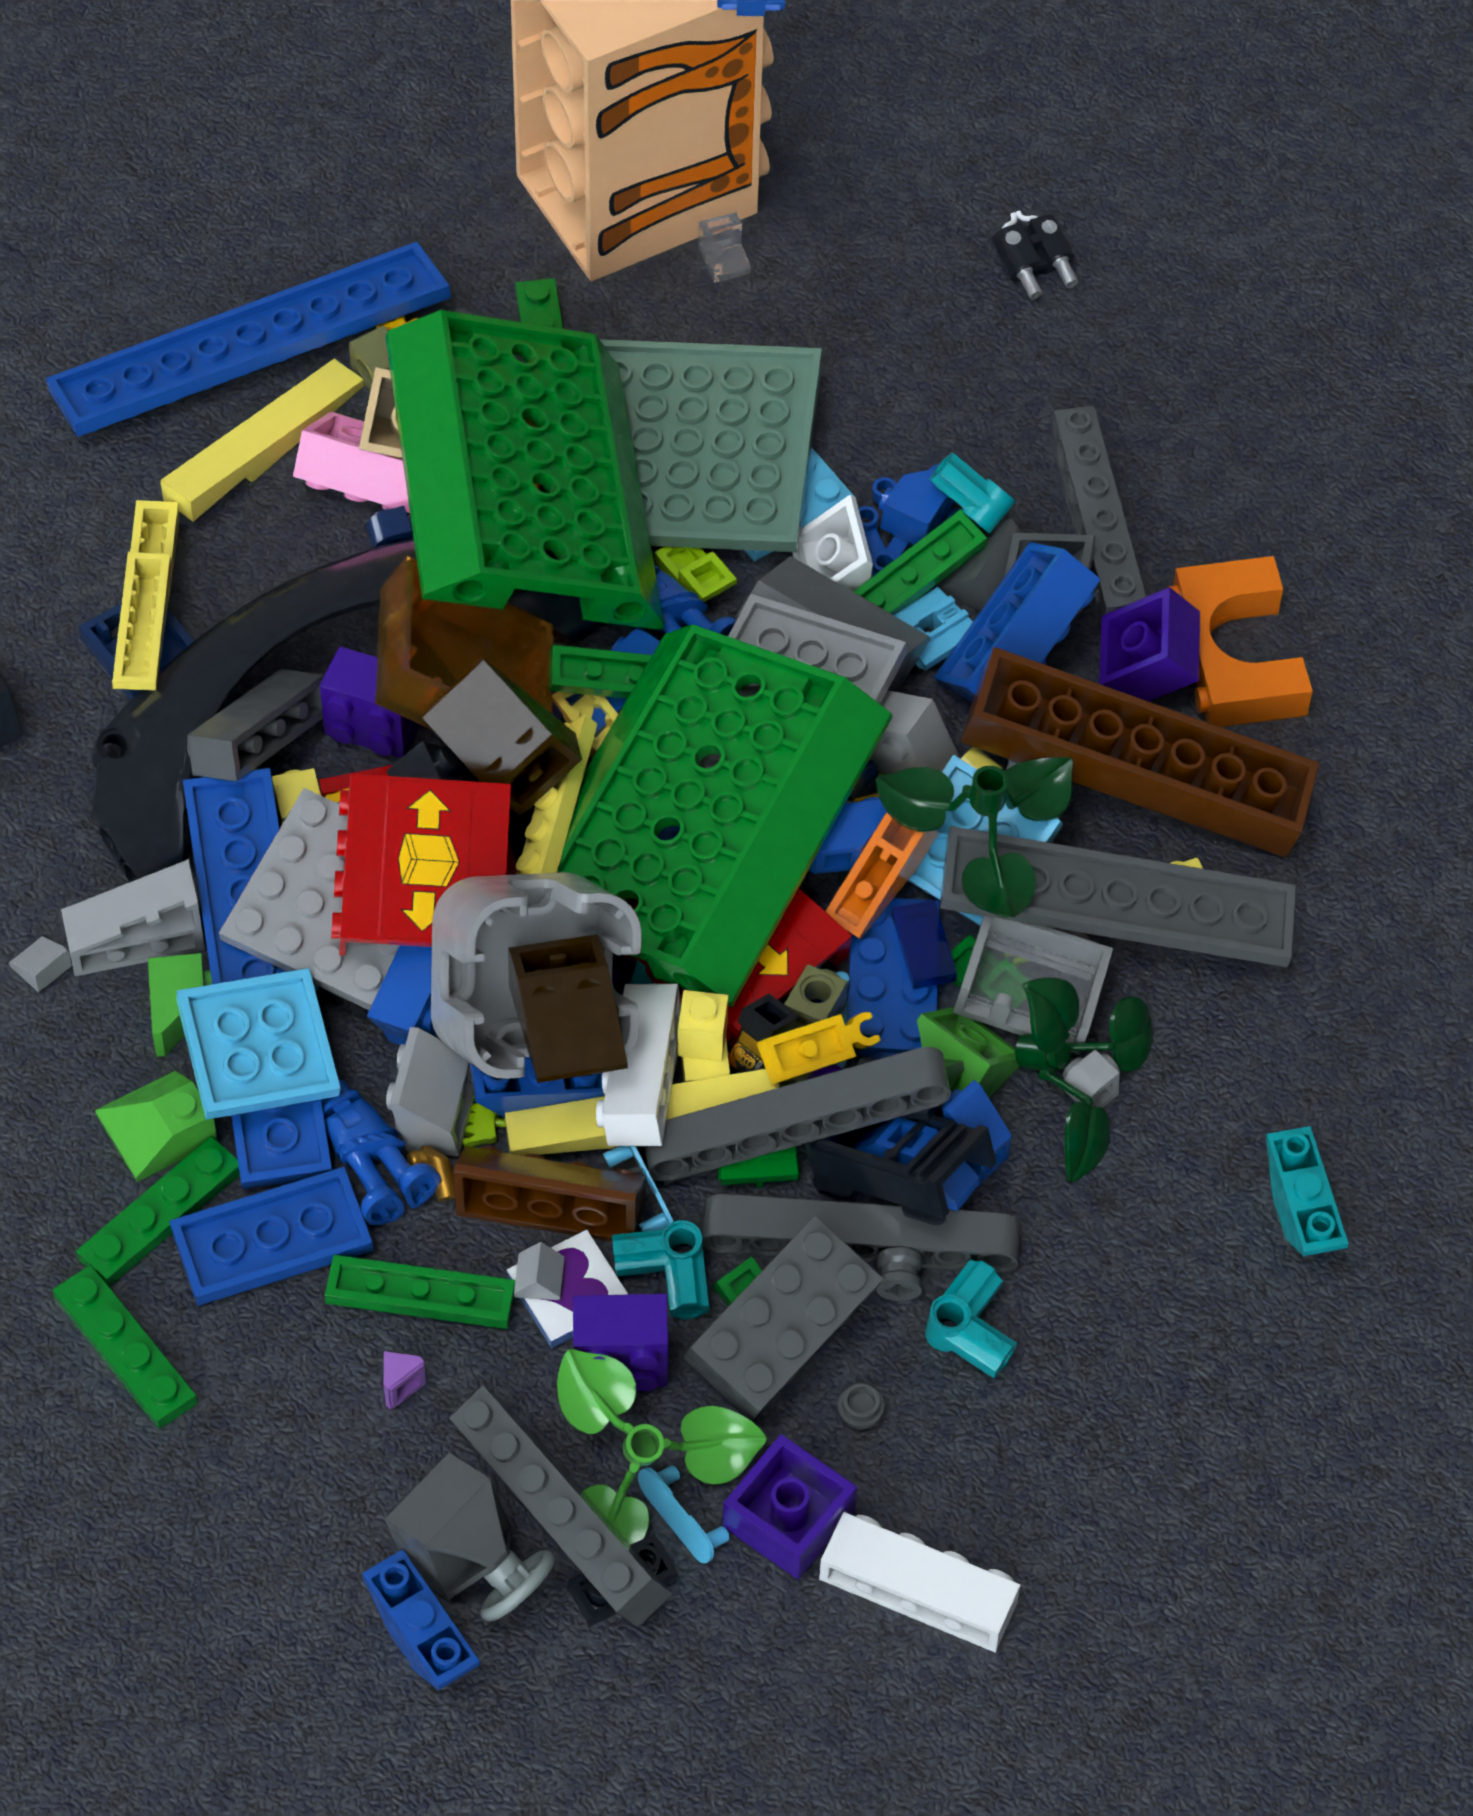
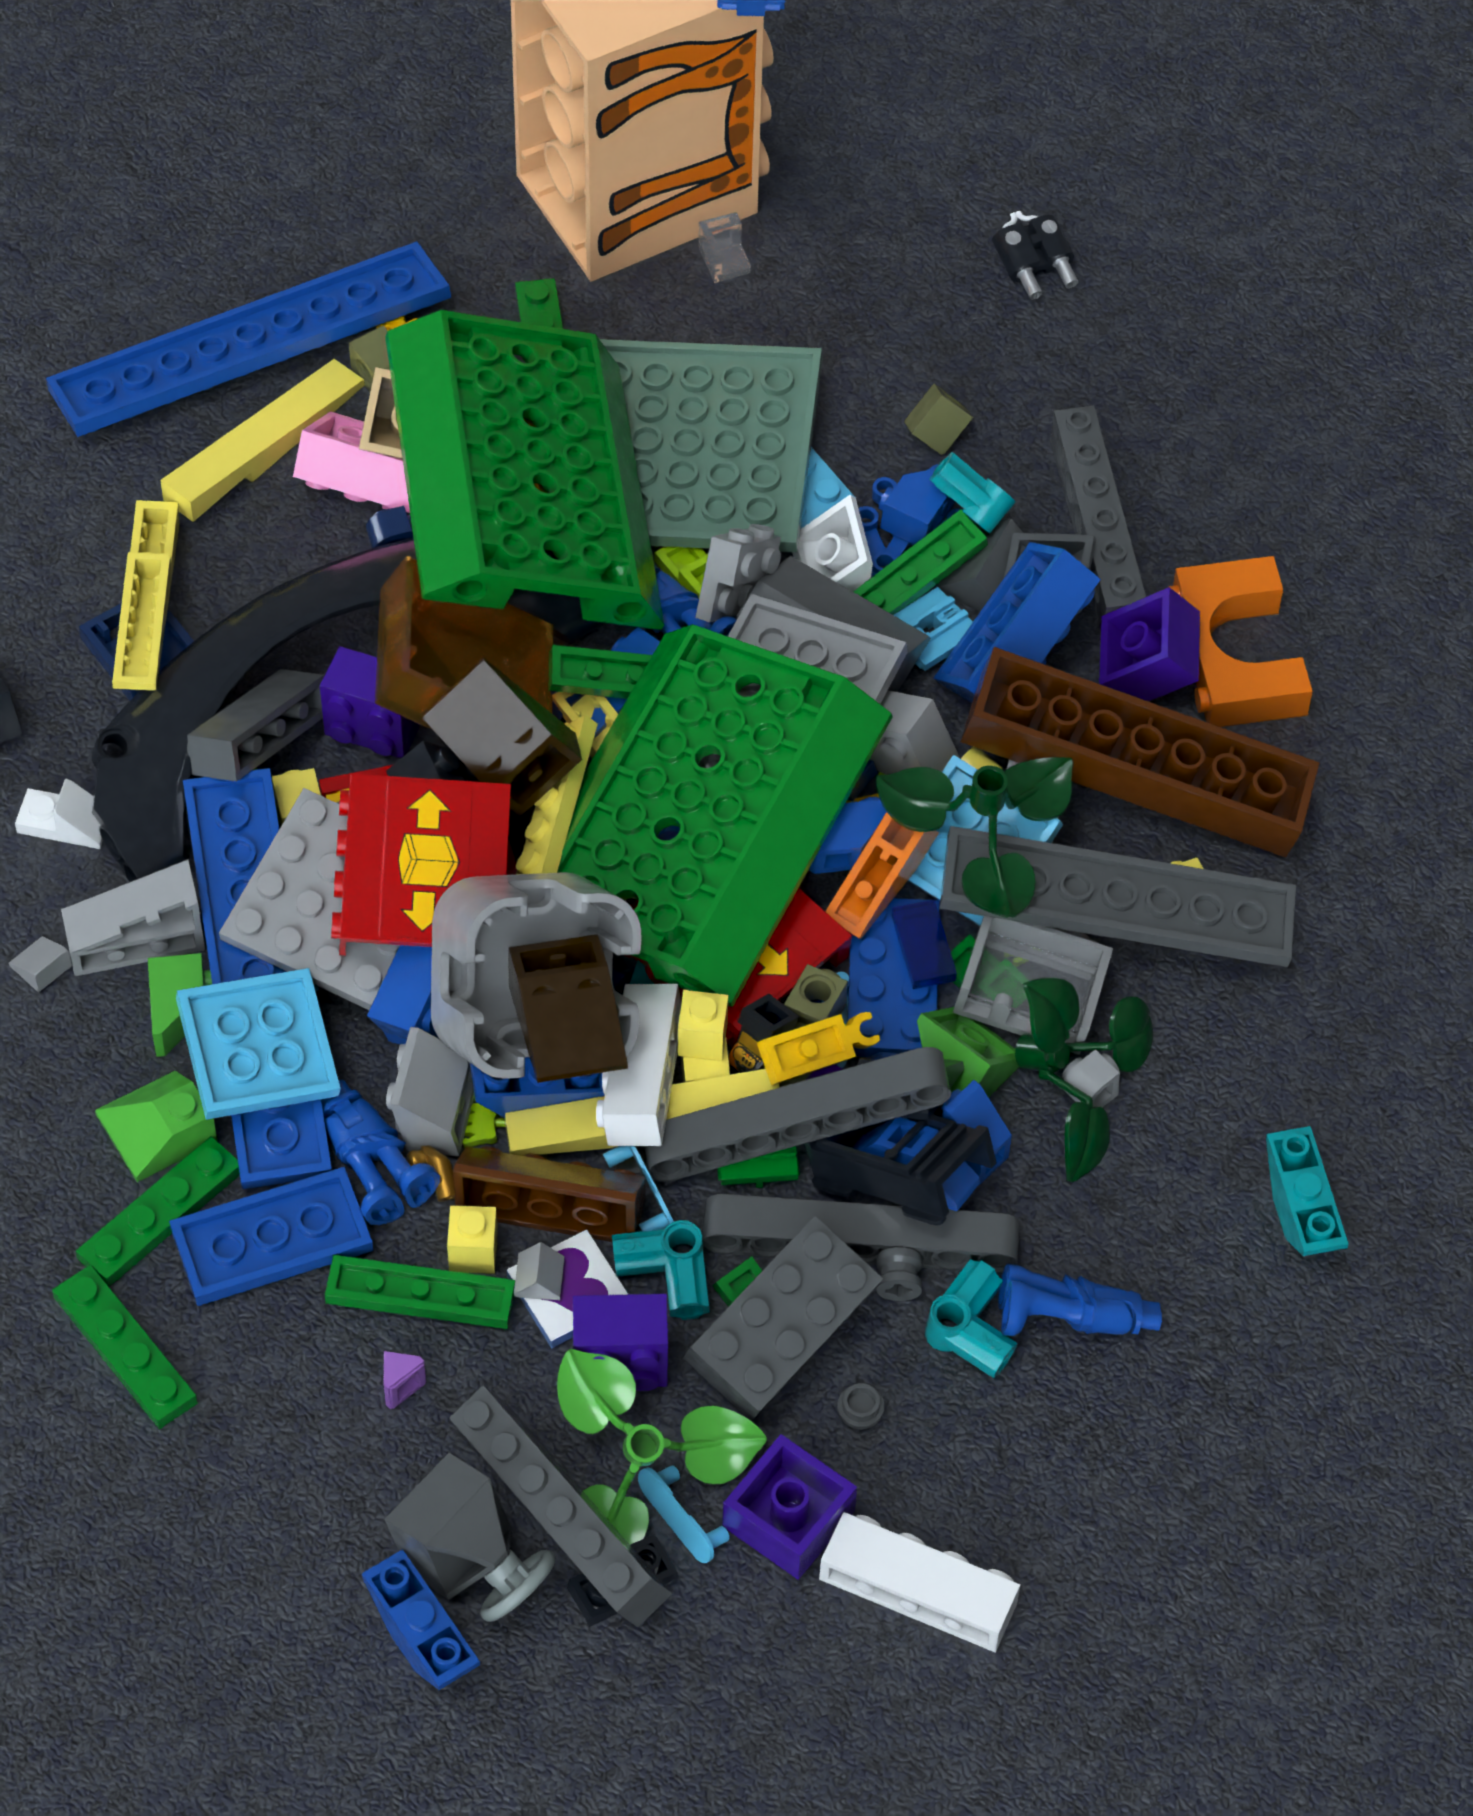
none -> white slope [15,779,103,849]
none -> light yellow brick [447,1205,498,1274]
none -> light grey plate [695,524,781,622]
none -> olive panel [905,383,973,455]
none -> blue piece [998,1264,1162,1336]

